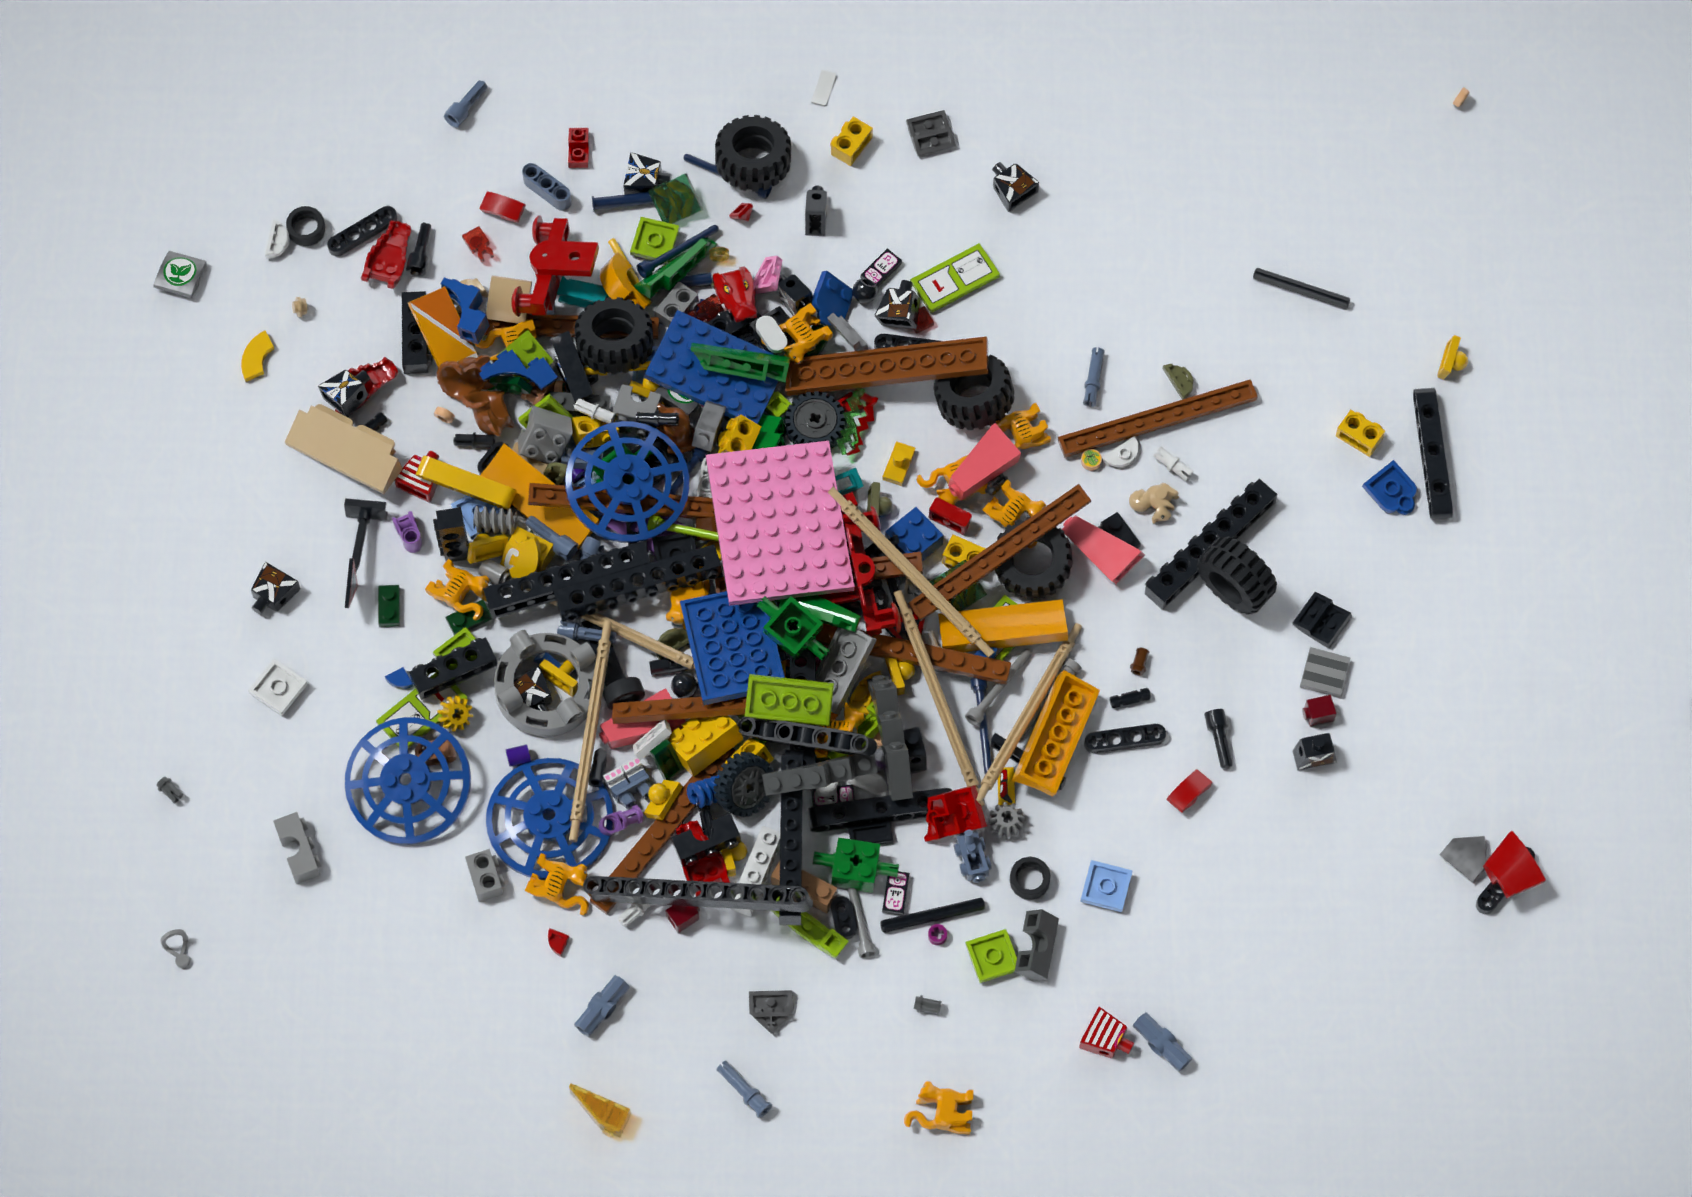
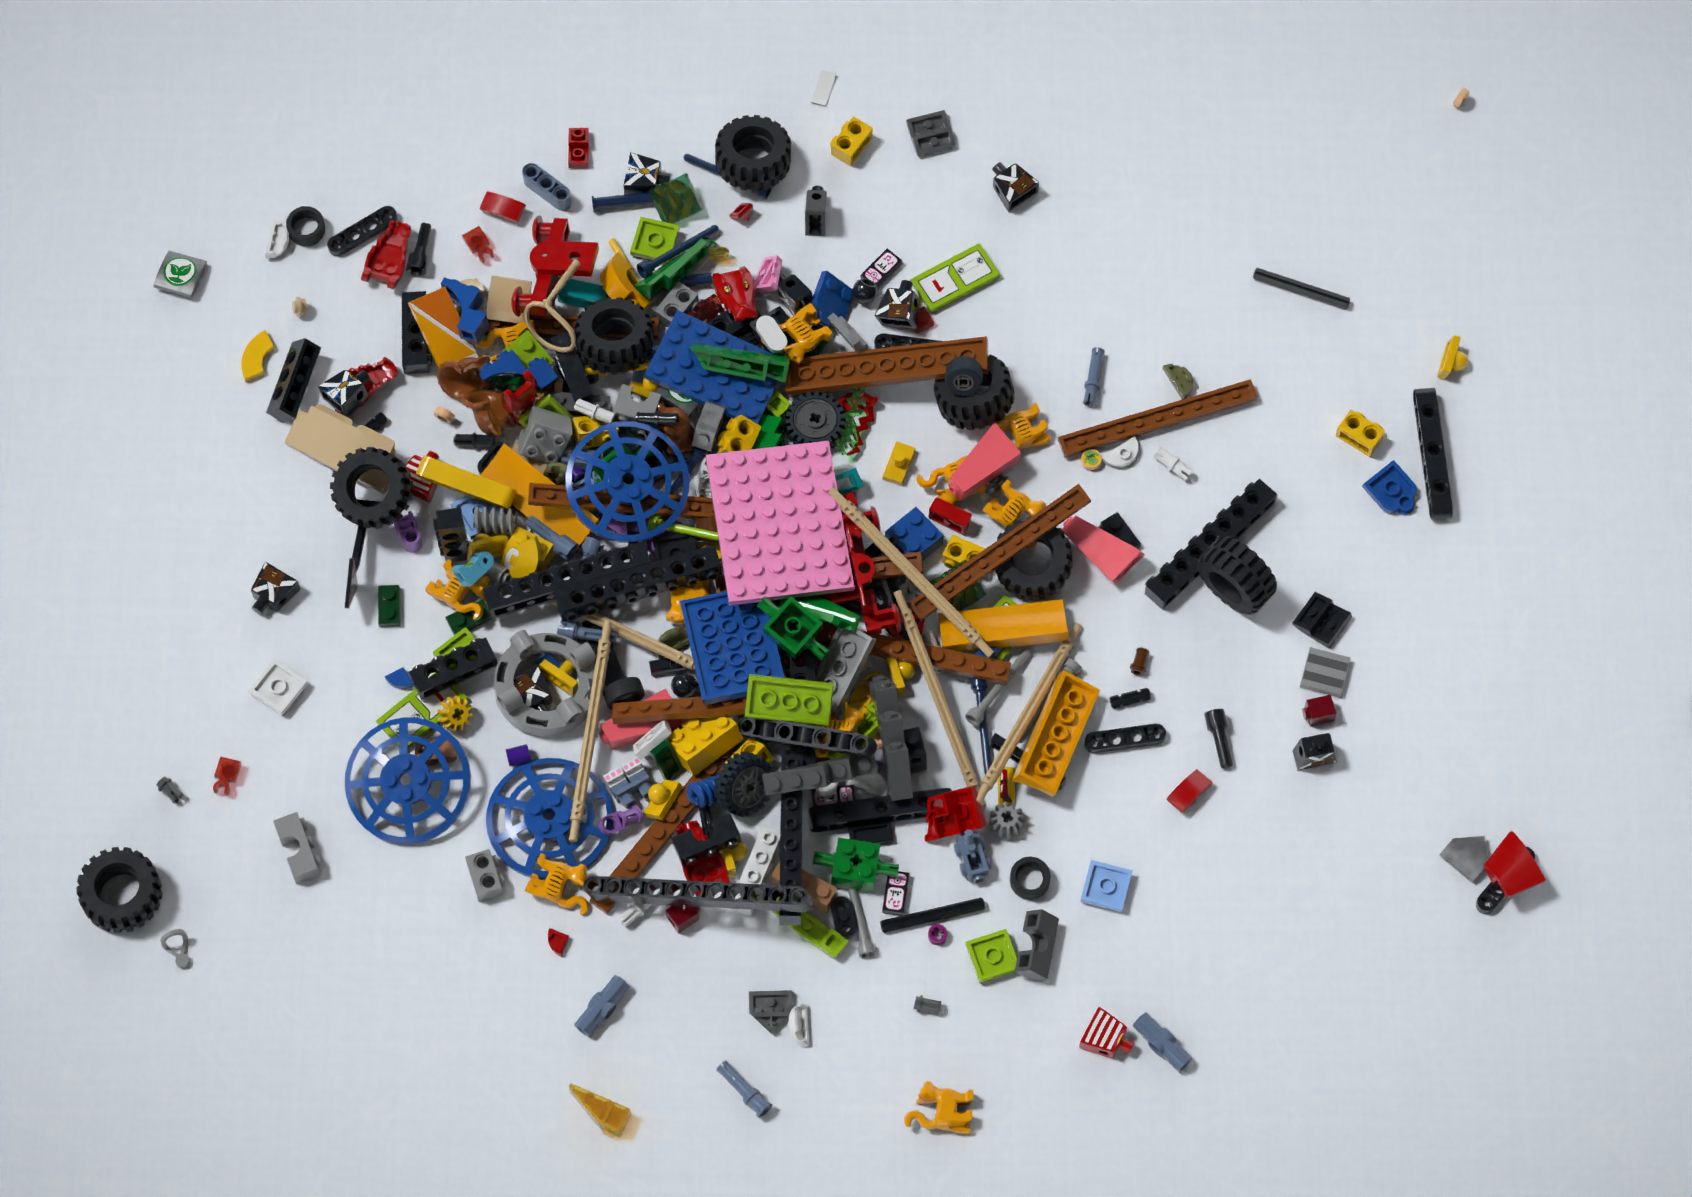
sand blue piece [443,80,488,128] -> none
black bar [589,748,607,787] -> none
olive tile [867,482,893,517] -> none
tan animal [1129,482,1179,524] -> none
none -> black tyre [76,847,163,933]
none -> clear red plate [213,756,242,796]
none -> black brick [266,338,321,422]
none -> black tyre [330,447,414,529]
none -> medium azure leg [451,552,494,587]
none -> red animal [503,370,538,426]
none -> tan piece [524,259,581,353]
none -> white plate [788,1004,809,1047]
none -> black wheel [945,356,983,396]

